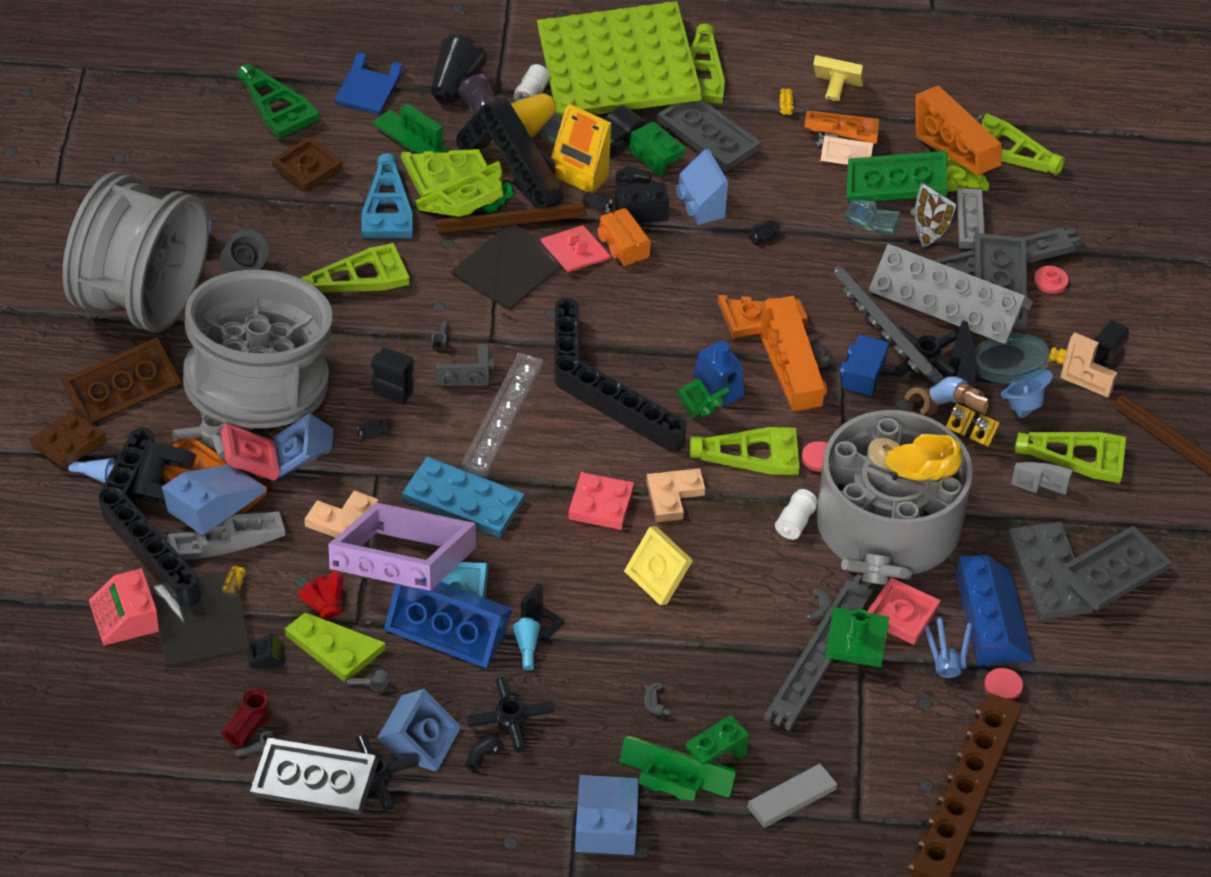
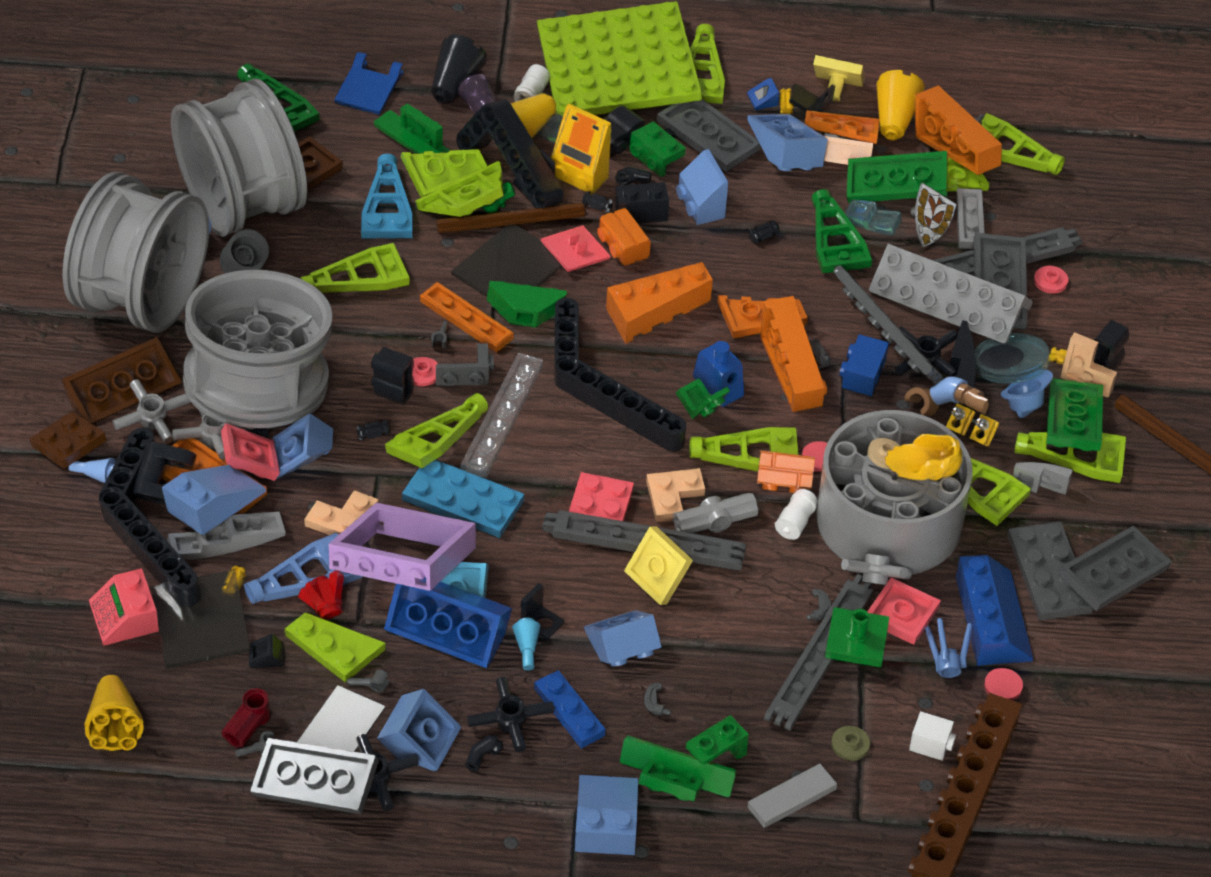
none -> yellow cone [84,675,144,751]
none -> light grey bar [112,379,191,444]
none -> light grey wheel [171,78,307,237]
none -> medium blue plate [244,533,362,604]
none -> white sticker [297,685,385,752]
none -> lime plate [385,393,488,468]
none -> coral piece [412,357,438,386]
none -> orange tile [420,282,514,353]
none -> green slope [487,281,567,327]
none -> blue plate [534,670,606,748]
none -> dark grey hinge [542,510,746,570]
none -> medium blue slope [584,610,662,666]
none -> orange wedge [606,262,713,344]
none -> light grey piece [673,493,758,533]
none -> blue slope [747,78,779,110]
none -> medium blue slope [747,114,828,171]
none -> orange brick [757,450,815,493]
none -> black bracket [789,83,835,112]
none -> green plate [811,189,872,274]
none -> olive piece [831,726,870,761]
none -> yellow cone [876,70,925,140]
none -> white brick [909,711,956,761]
none -> lime plate [967,458,1031,526]
none -> green plate [1046,378,1103,451]

